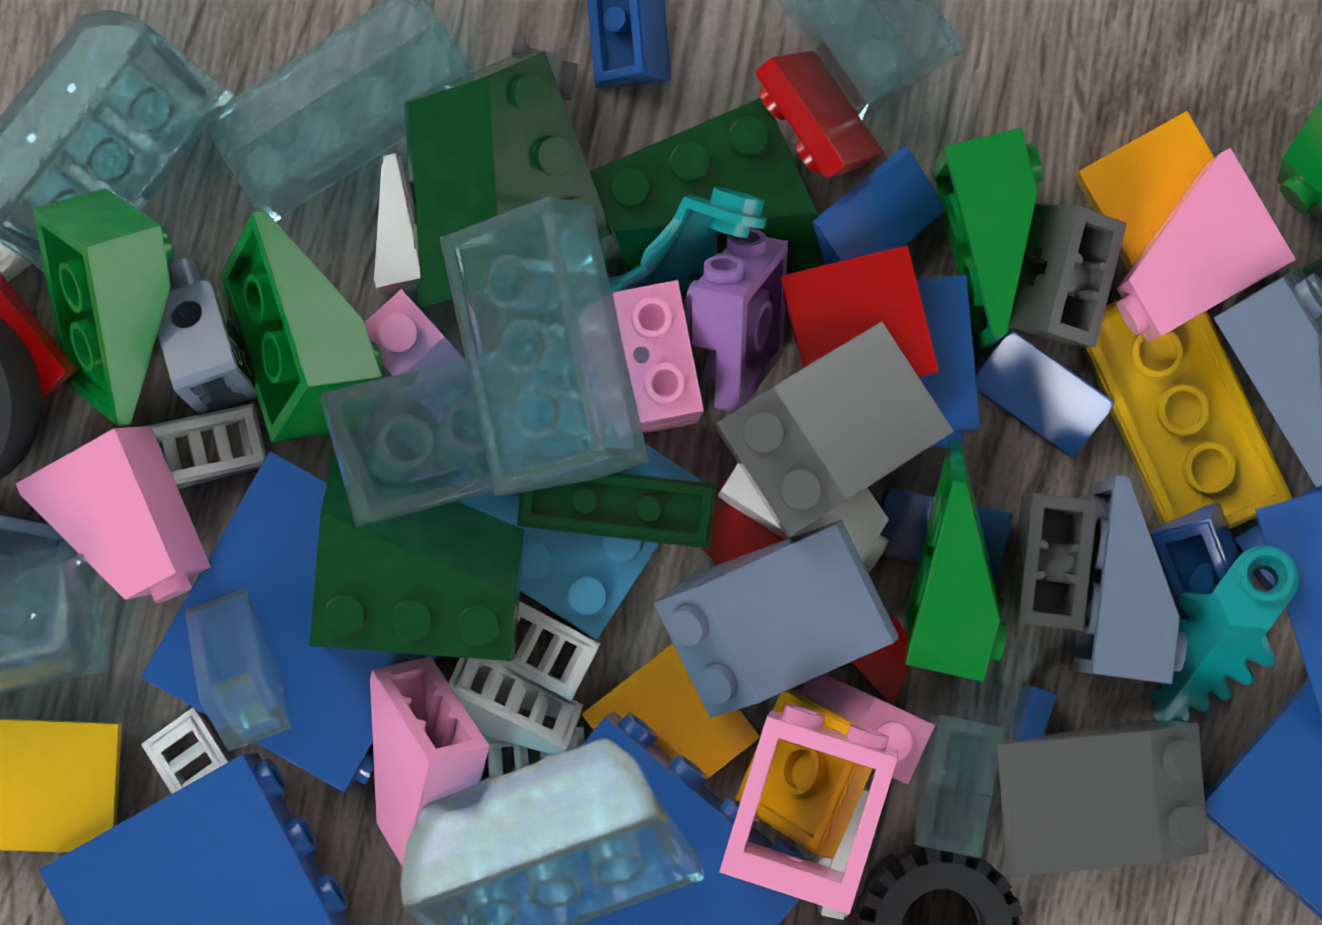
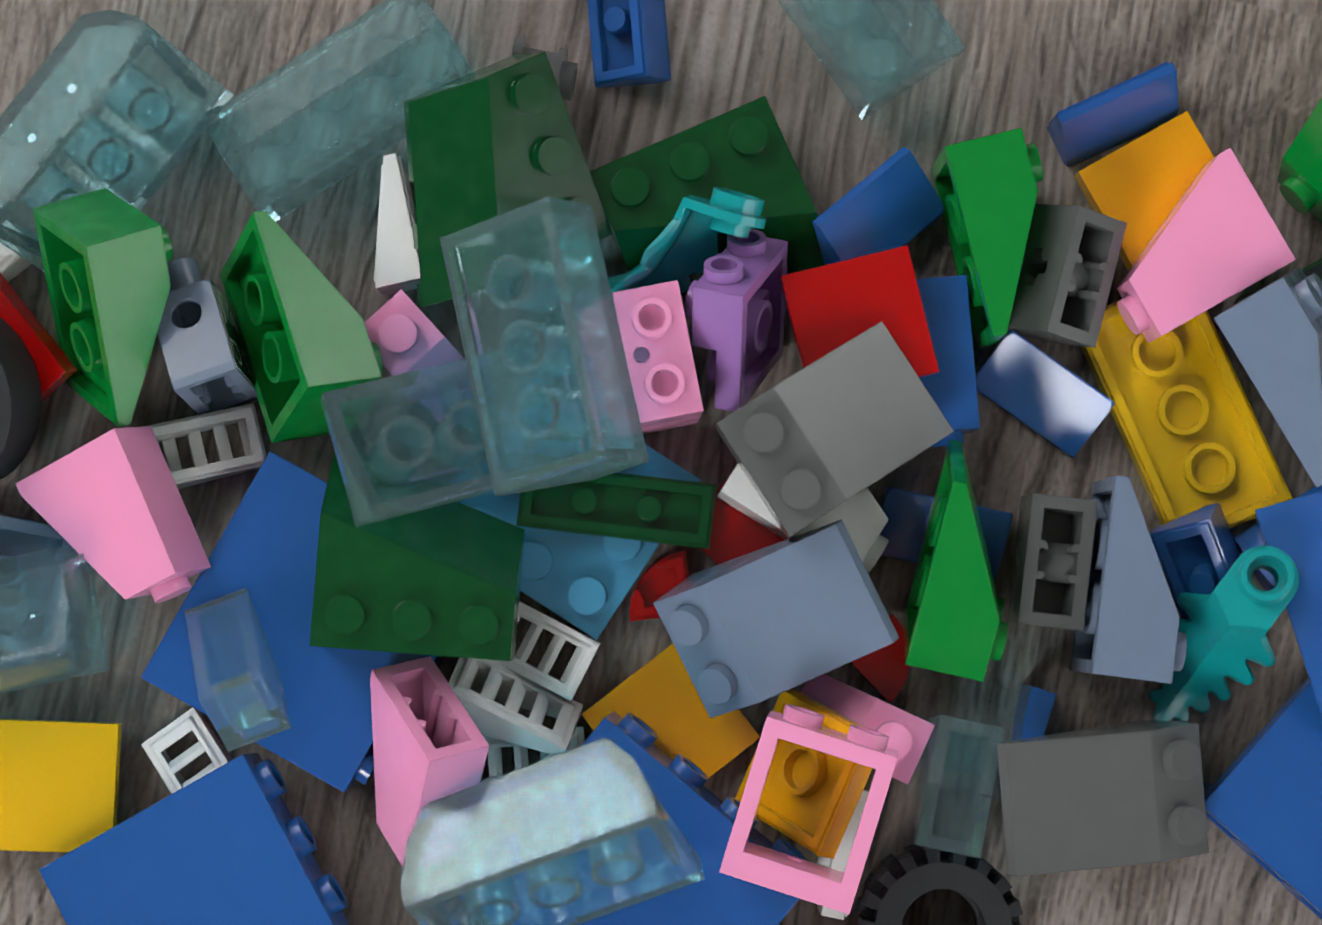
red tile [755,51,884,178] -> none
none -> red tile [629,551,689,621]
none -> blue slope [1047,61,1179,167]

